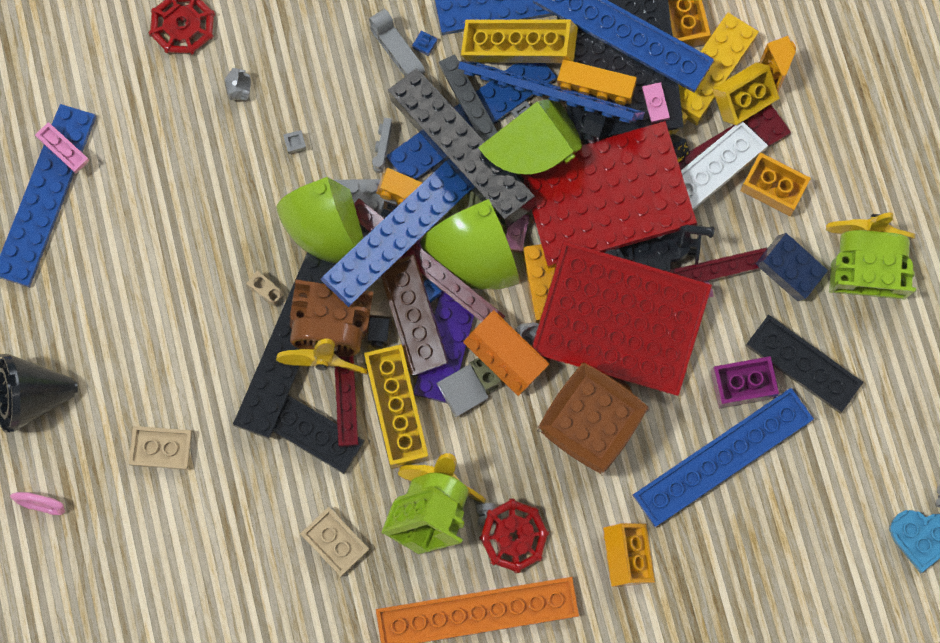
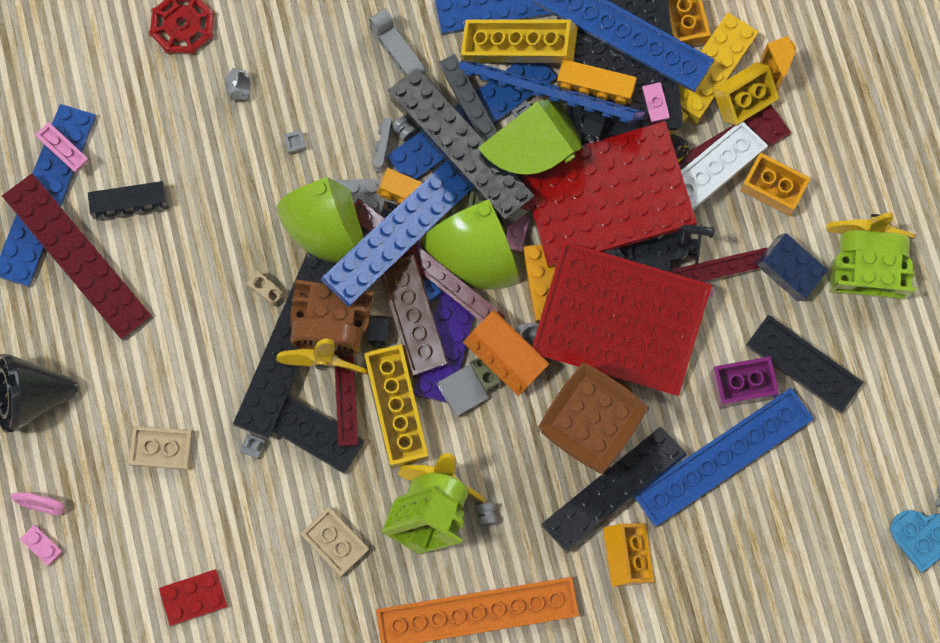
blue tile [412,31,437,56] -> none
red plate [479,498,550,574] -> none
none -> dark red plate [2,173,152,340]
none -> bright pink plate [20,525,63,566]
none -> black brick [88,181,168,221]
none -> red plate [159,569,228,627]
none -> light grey tile [240,434,266,459]
none -> light grey wheel [391,116,417,142]
none -> black plate [541,426,687,554]

